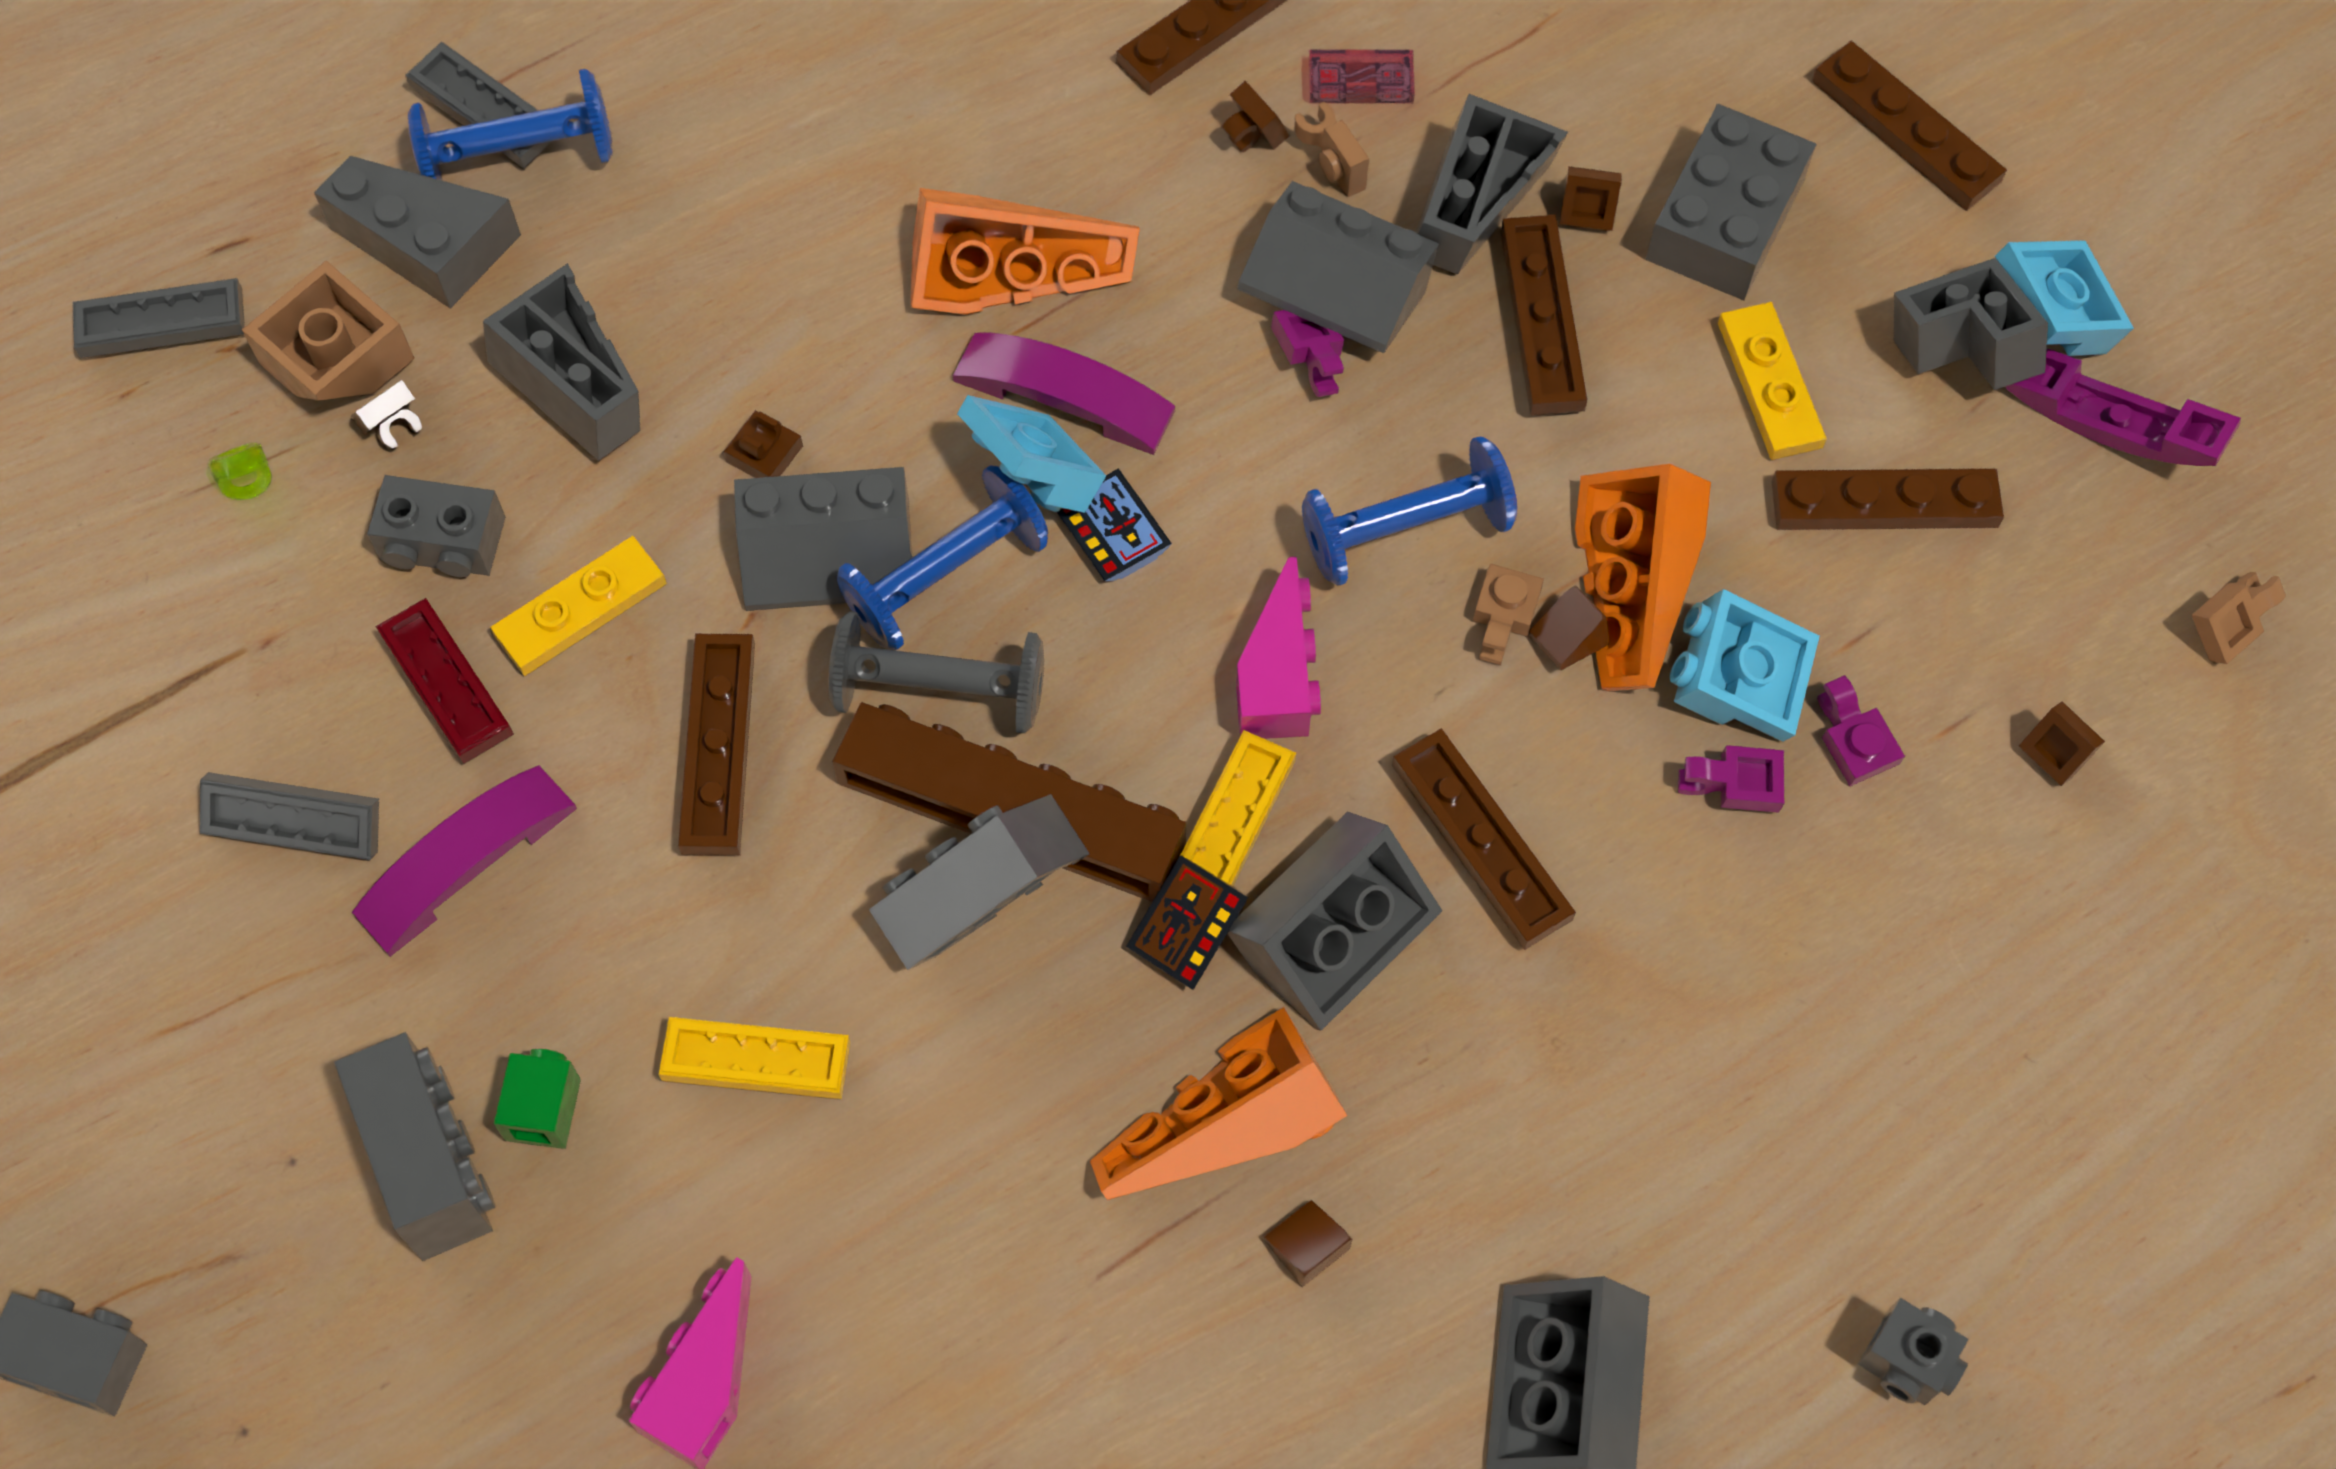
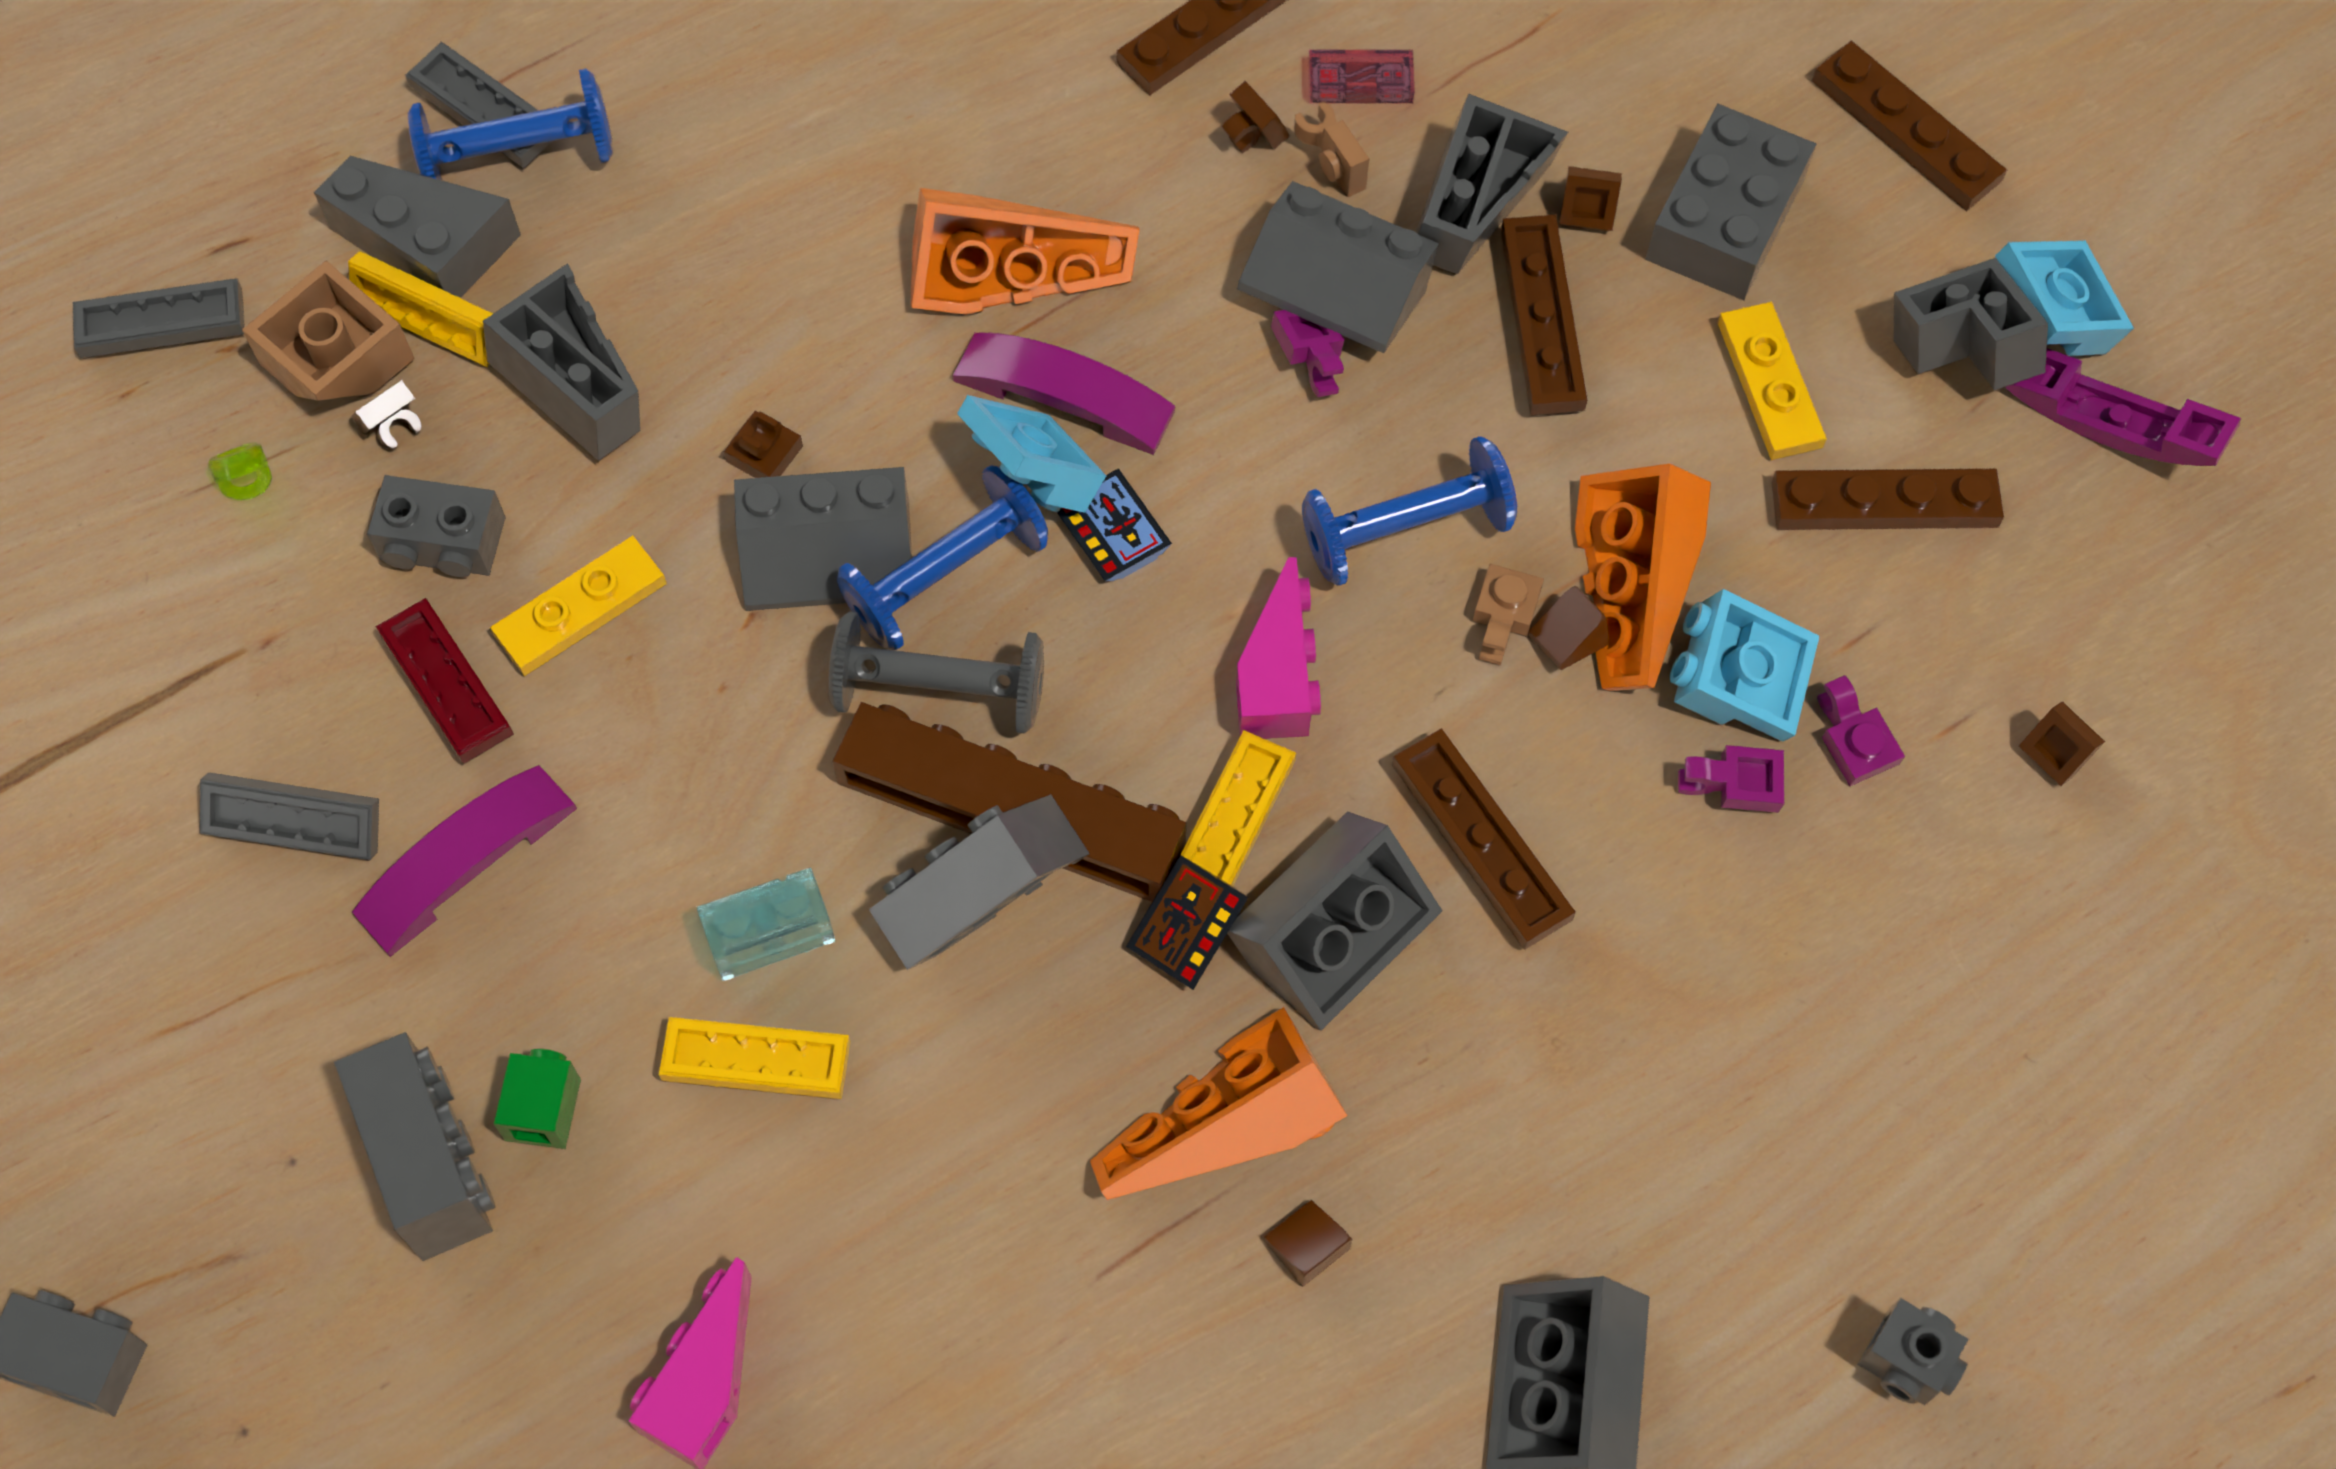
reddish brown plate [678,633,755,855] -> none
medium nougat plate [2191,572,2286,664] -> none
none -> yellow plate [348,251,493,367]
none -> clear light blue brick [696,867,836,981]

